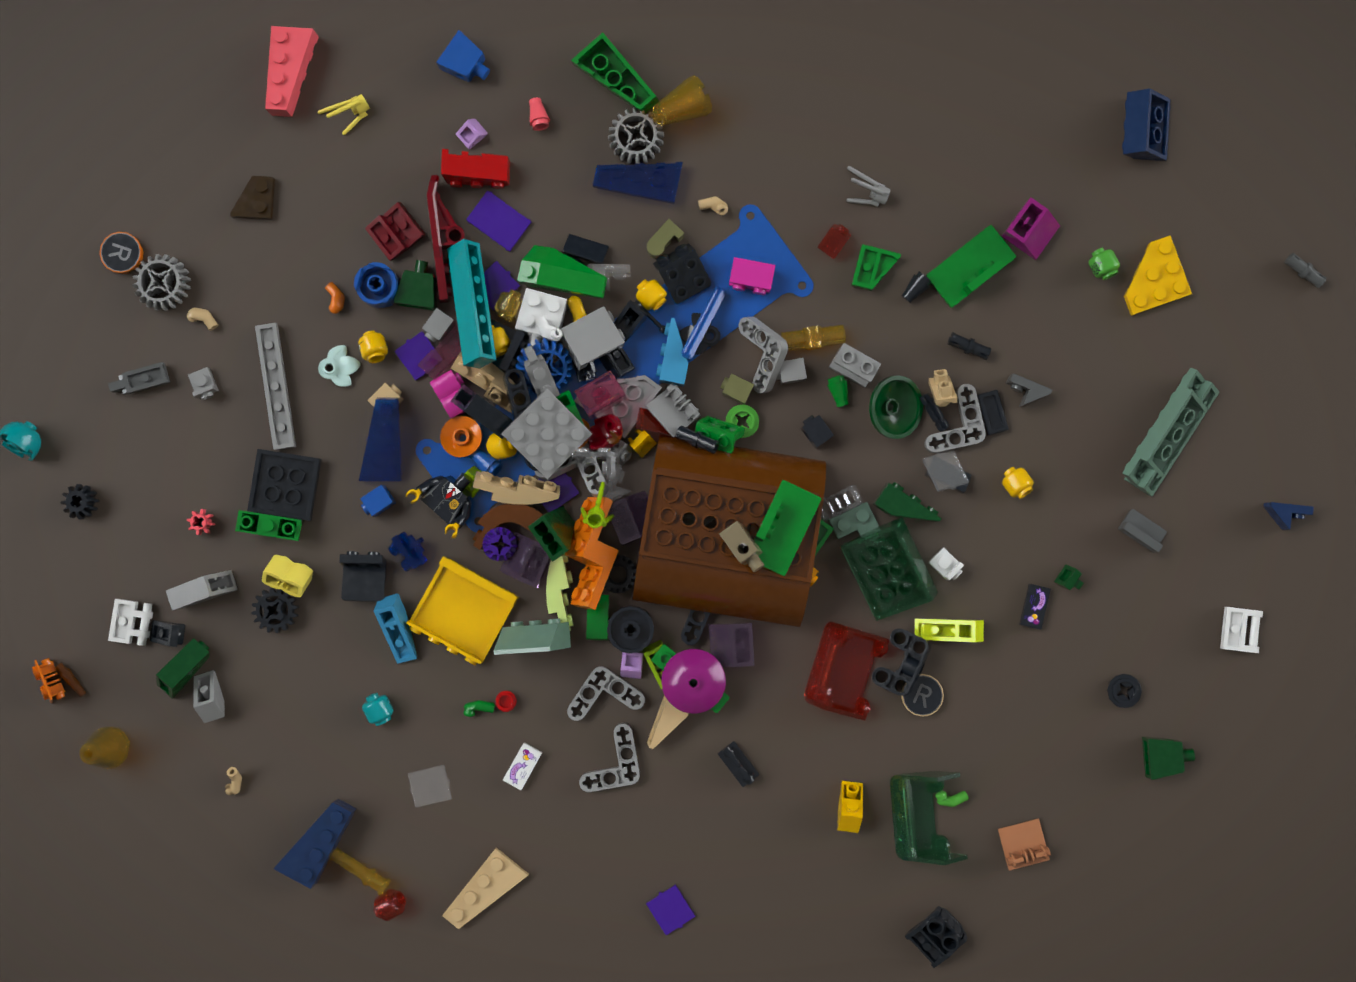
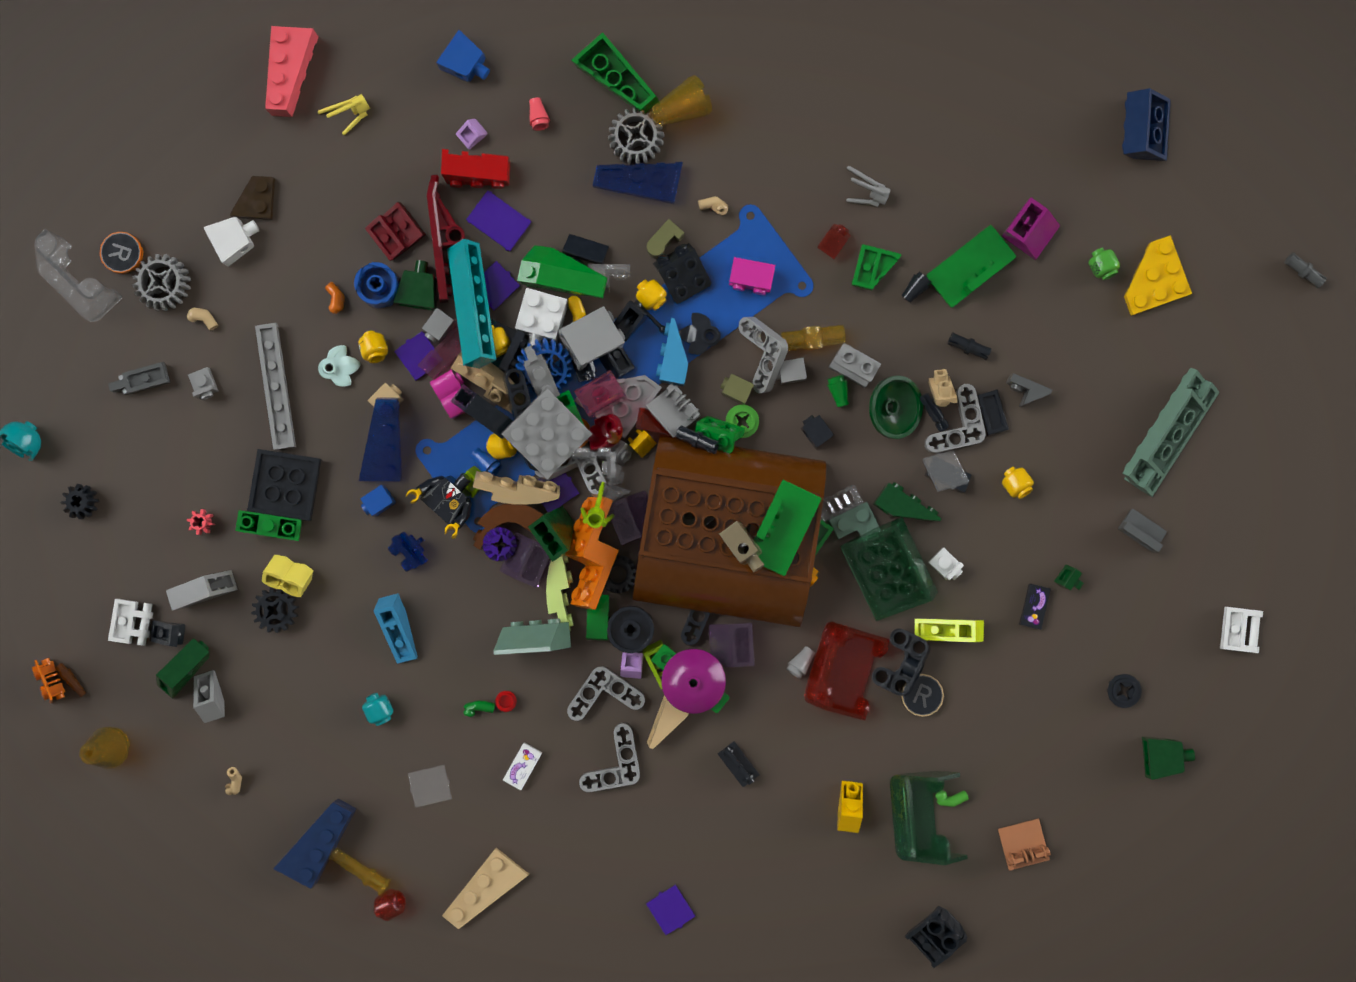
black bracket [339,551,387,602] -> none
yellow panel [406,556,519,665] -> none
orange dish [440,416,482,458] -> none
clear yellow head [495,289,523,322] -> none
white arm [535,315,562,341] -> none
axle [681,287,726,360] -> none
dark blue slope [1263,502,1314,530] -> none
none -> clear windscreen [34,229,123,322]
none -> white torso [204,217,260,266]
none -> light grey cone [786,646,815,679]

